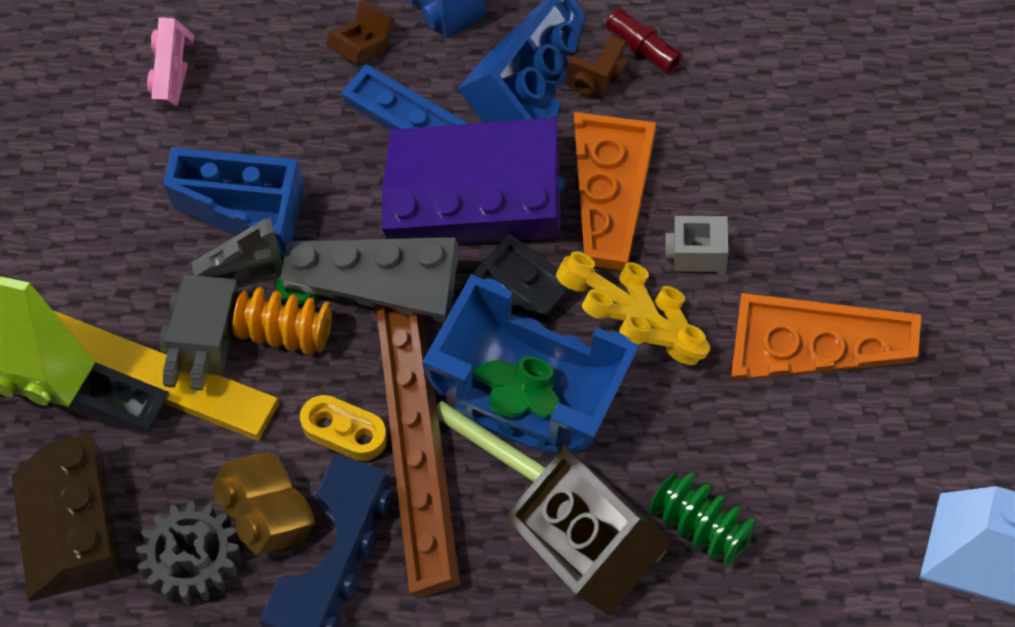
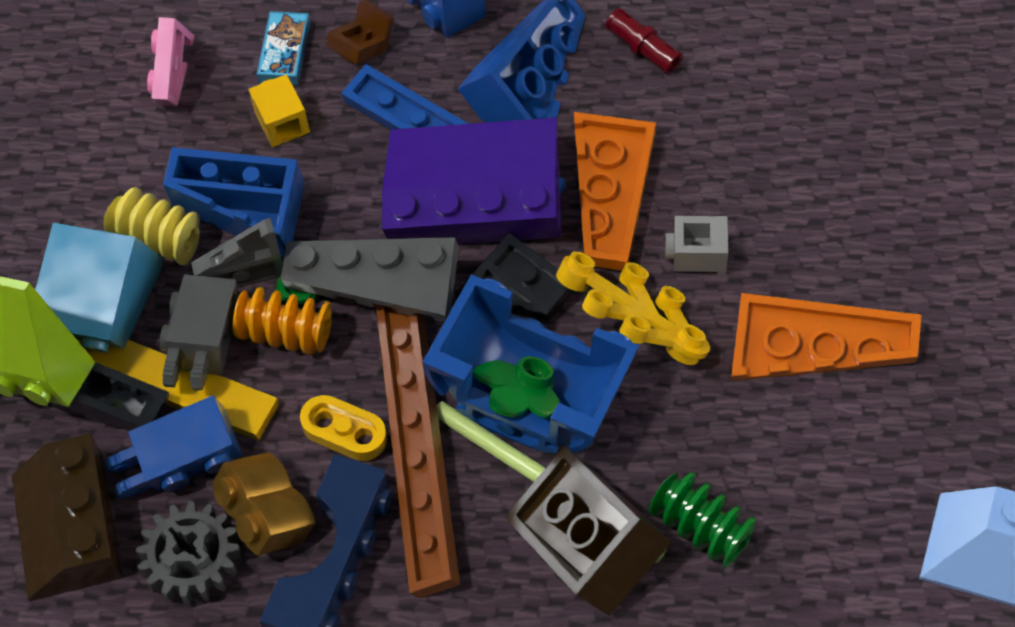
reddish brown bracket [565,35,628,98] -> none
none -> dark azure slope [35,223,165,353]
none -> light yellow piece [103,187,200,265]
none -> blue hinge [104,395,243,499]
none -> yellow brick [248,74,310,147]
none -> tile [257,11,310,85]

